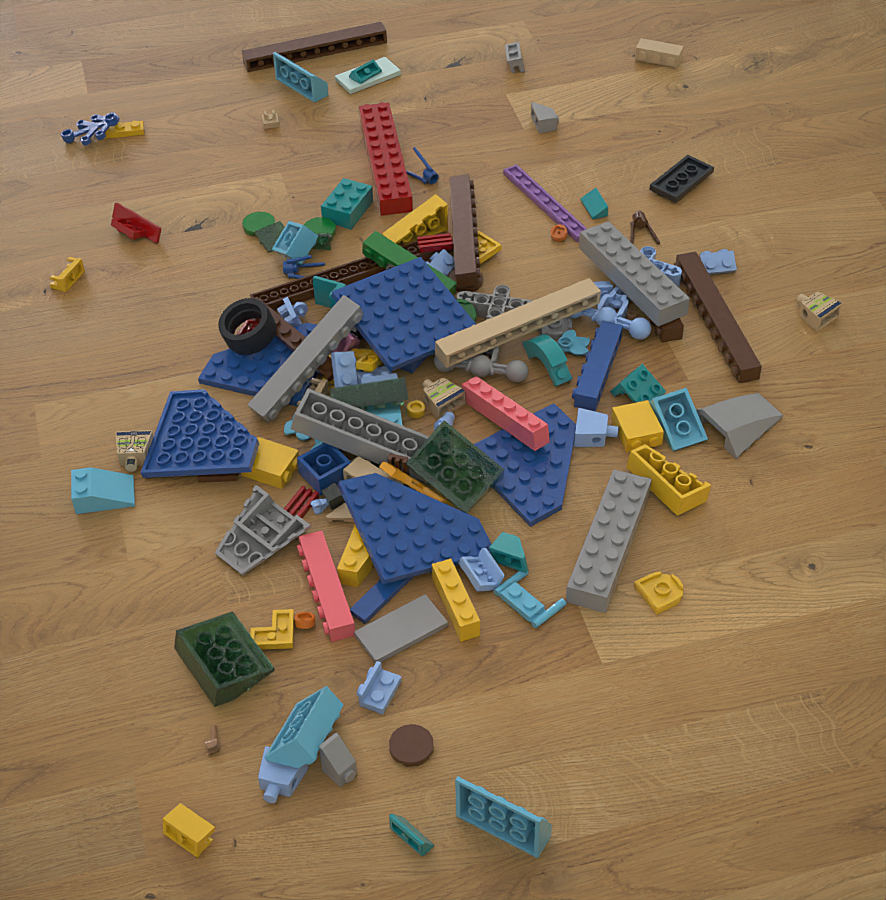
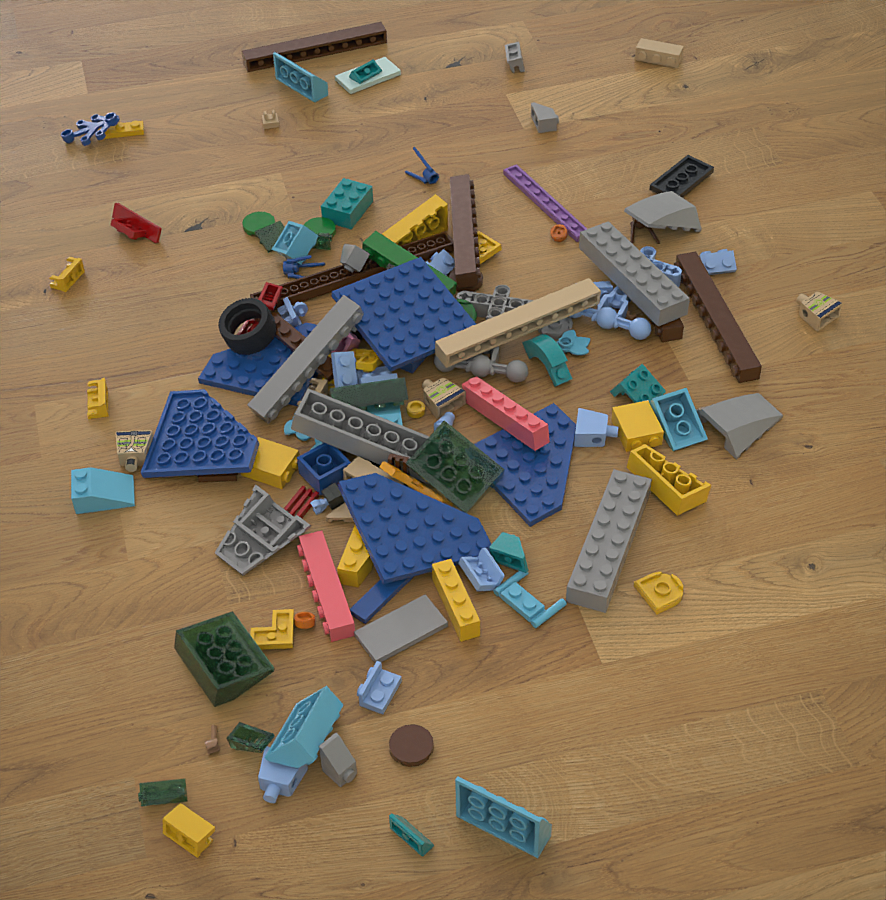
teal bracket [313,276,346,310] -> none
red brick [359,102,413,216] -> none
red tile [417,233,453,253] -> none
blue brick [572,321,623,411] -> none
teal slope [580,188,608,219] -> none
none -> yellow hinge [87,378,109,419]
none -> clear green hinge [138,778,188,806]
none -> clear green slope [226,722,275,753]
none -> red slope [258,282,283,311]
none -> light grey slope [340,244,370,273]
none -> light grey wedge [624,191,701,232]

